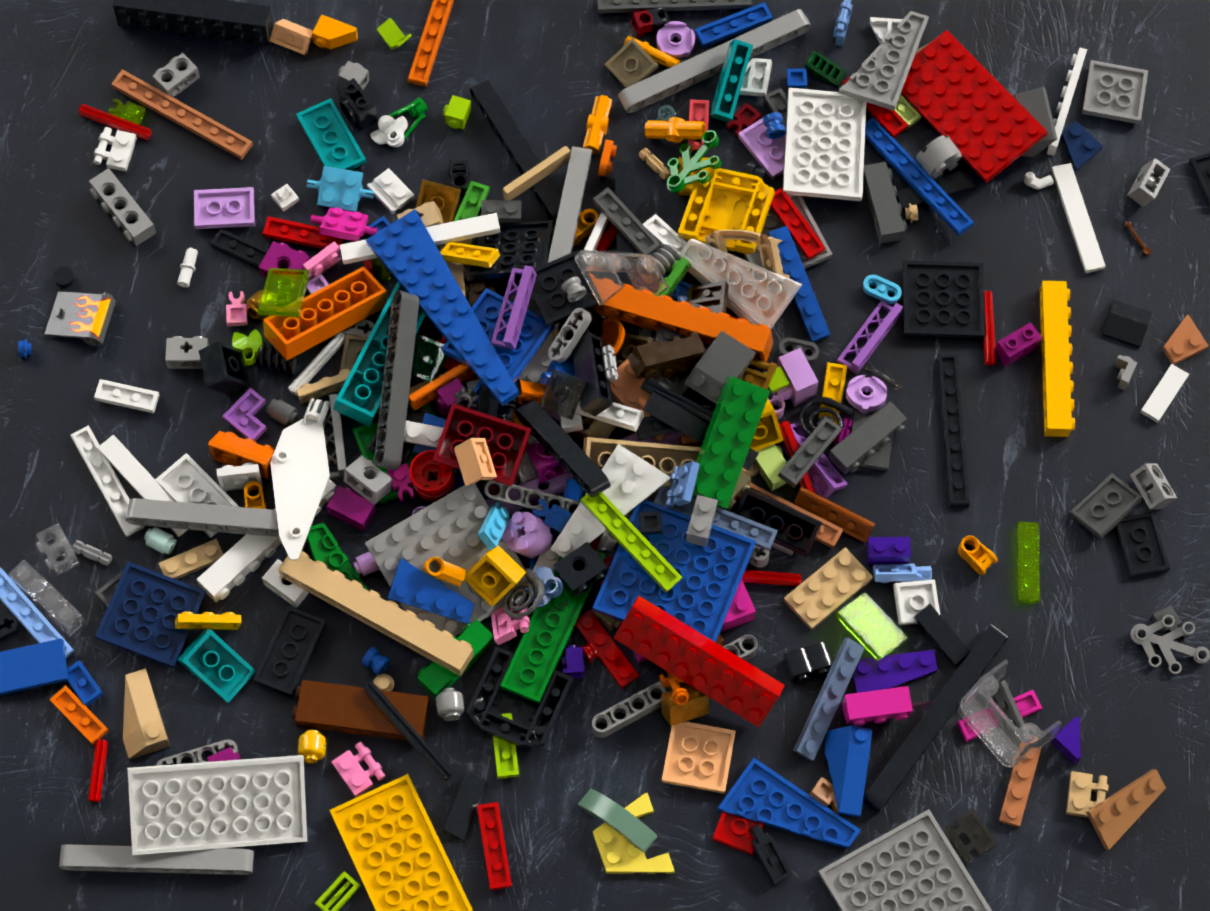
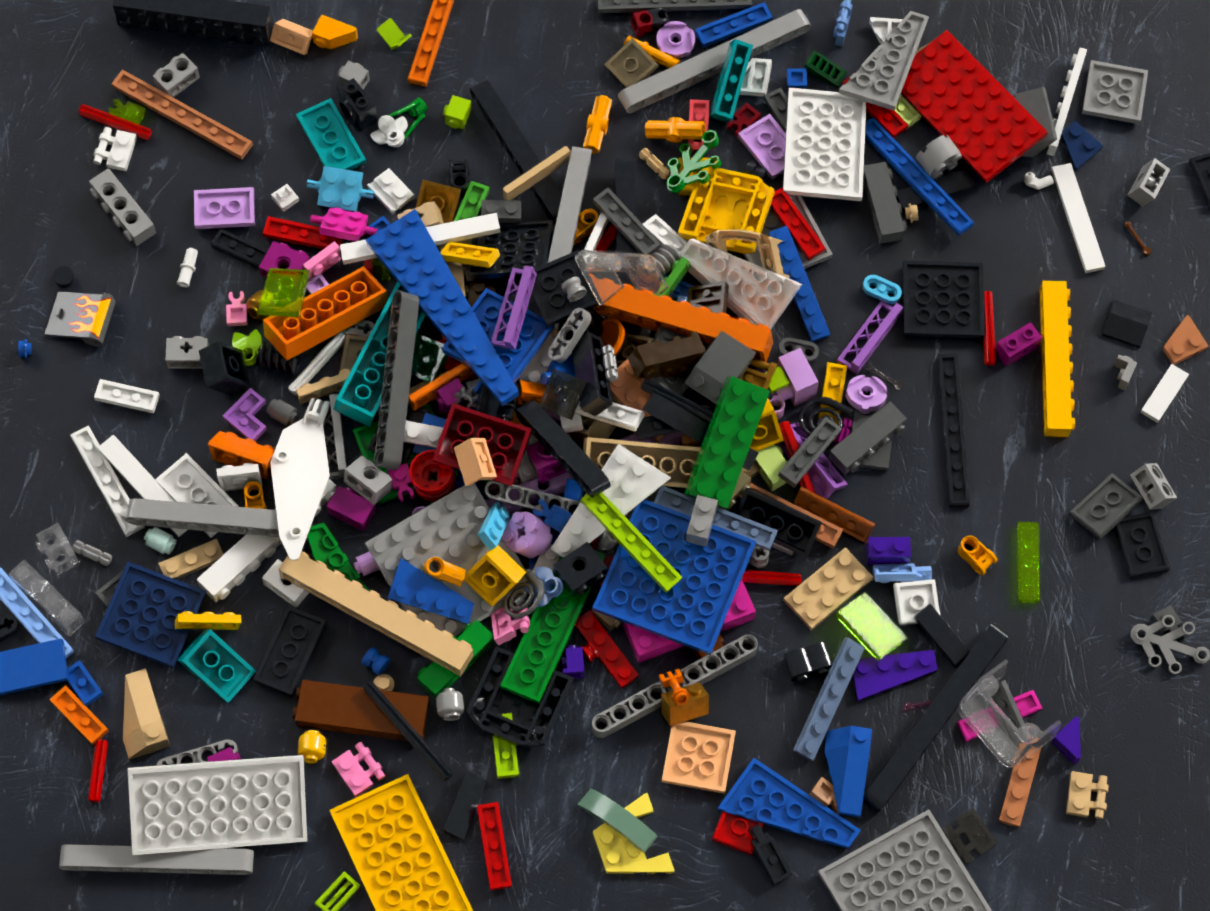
orange plate [598,140,617,177] -> none
red brick [613,596,785,728] -> none
black plate [639,511,662,535] -> none
clear light blue bush [657,105,675,121] -> none
medium blue plate [665,461,700,508] -> none
blue wheel [763,112,786,139] -> none
dark pink slope [841,686,913,726] -> none
medium nougat wing [1086,769,1166,850] -> none

